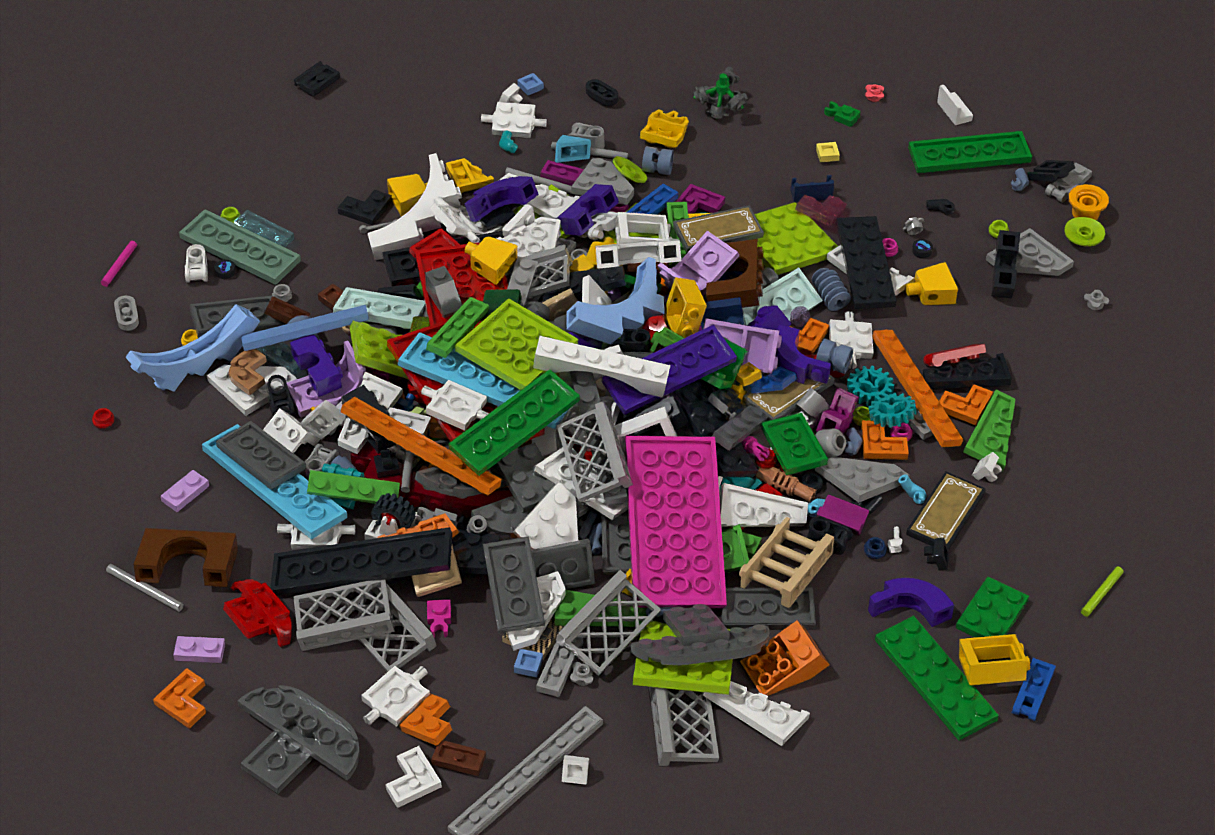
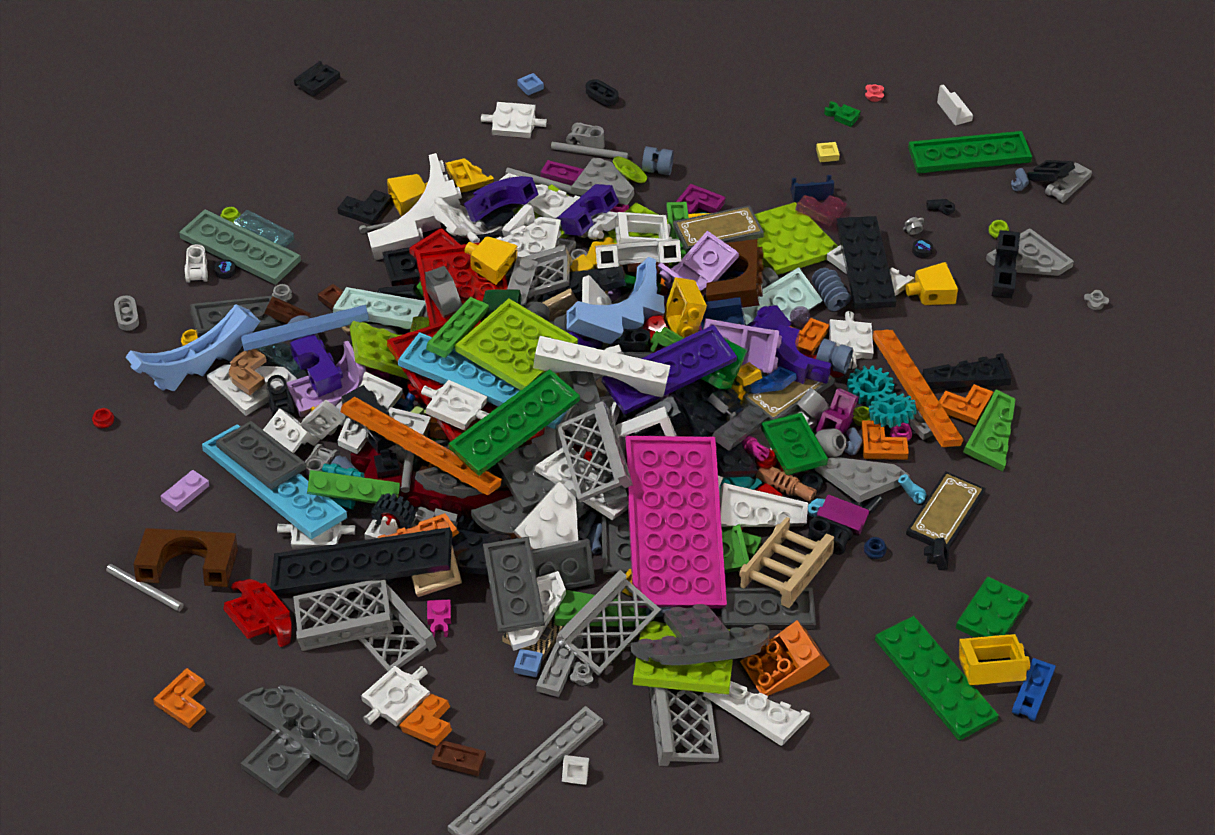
dark pink bar [101,241,137,287] -> none
lavender plate [173,636,225,663] -> none
white plate [386,746,442,808] -> none
light grey pin [467,515,487,533] -> none
white tile [499,83,523,104] -> none
teal arm [499,130,518,153] -> none
medium azure slope [555,135,591,163] -> none
blue plate [626,184,678,215] -> none
yellow plate [640,109,689,148] -> none
dark grey plant [693,67,748,119] -> none
dark purple arch [868,578,954,627] -> none
dark pink plate [882,238,898,257] -> none
white hand [888,526,902,553] -> none
plate [923,344,986,366] -> none
white tile [972,452,1002,482] -> none
lime dish [1064,217,1105,246] -> none
light orange piece [1069,184,1109,220] -> none
lime bar [1081,566,1124,617] -> none

